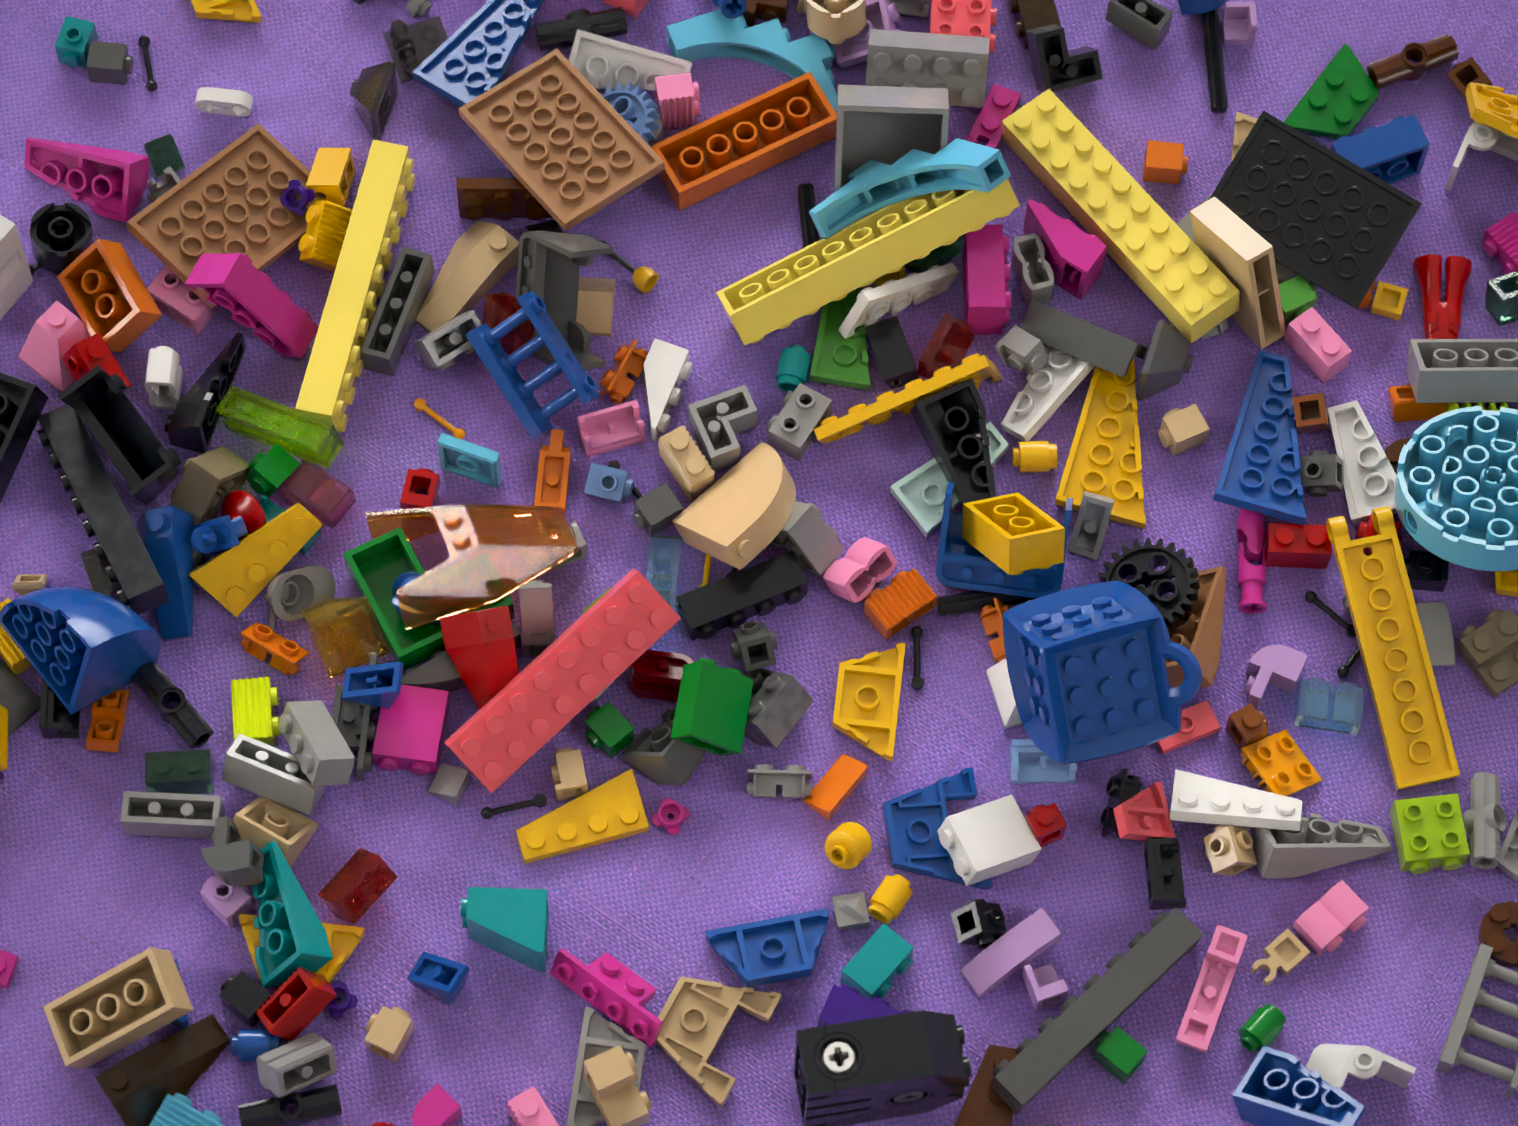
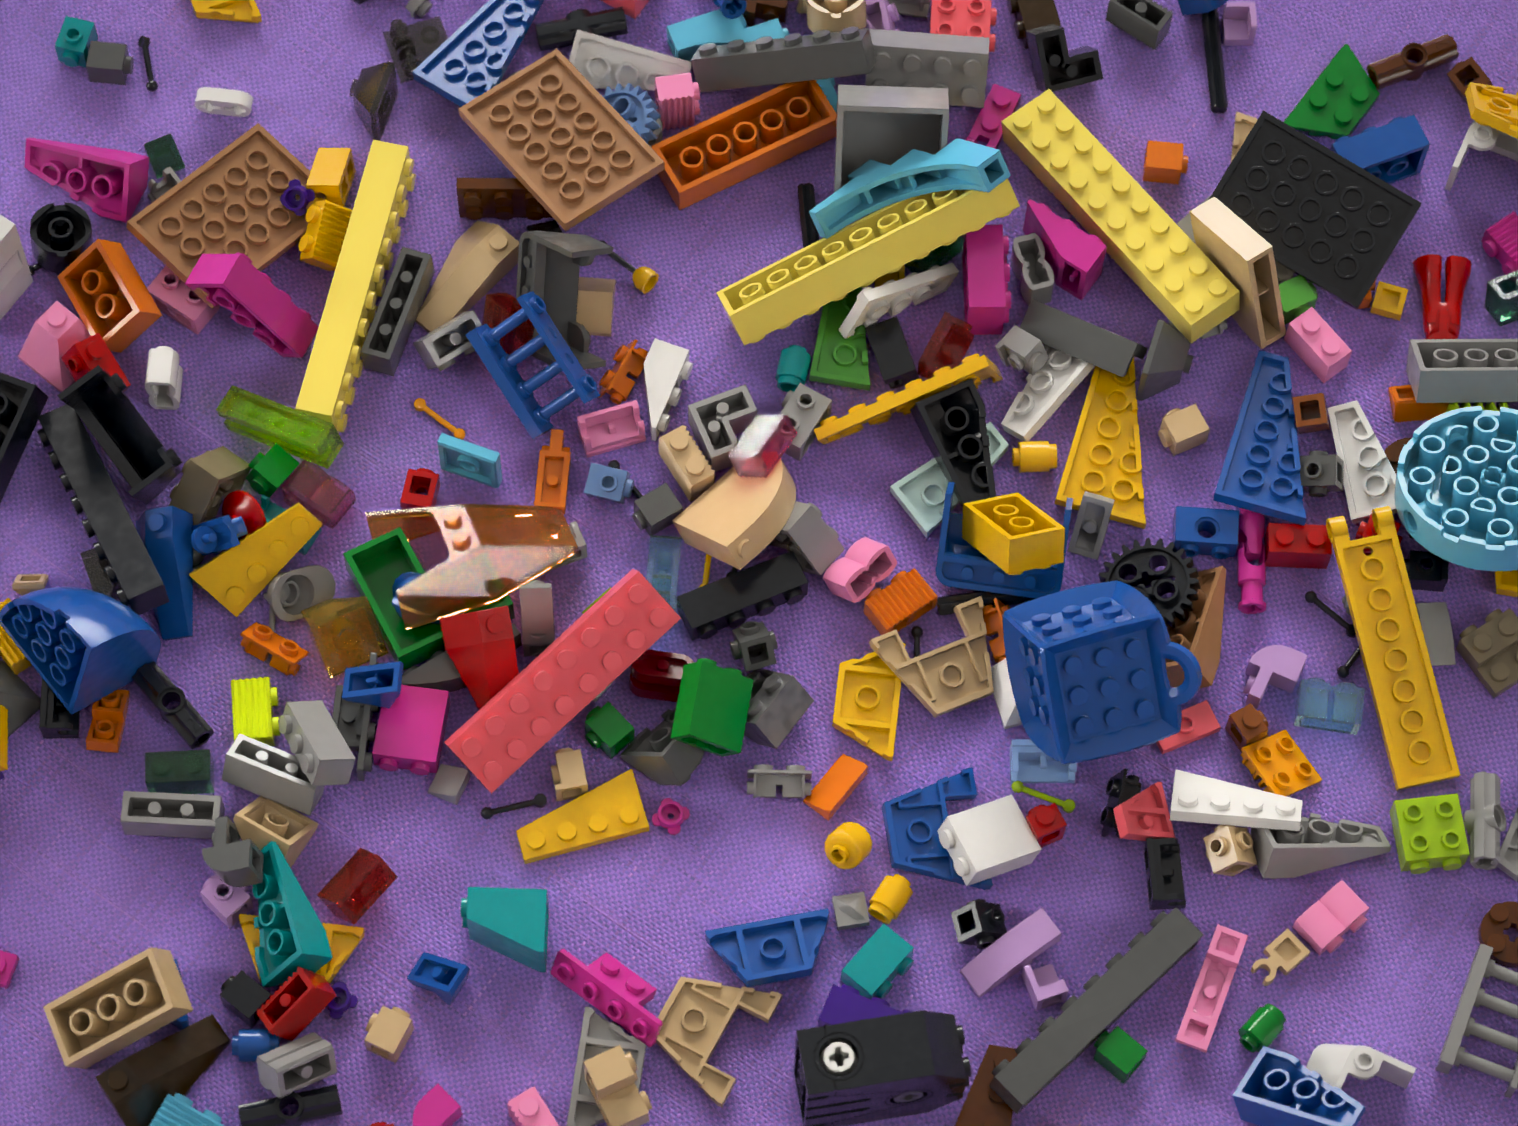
black wedge [165,332,246,454] -> none
none -> dark grey brick [691,26,876,93]
none -> clear pink brick [728,414,798,478]
none -> tan wing [869,596,994,718]
none -> lime hinge [1011,781,1076,813]
none -> blue brick [1172,506,1239,559]

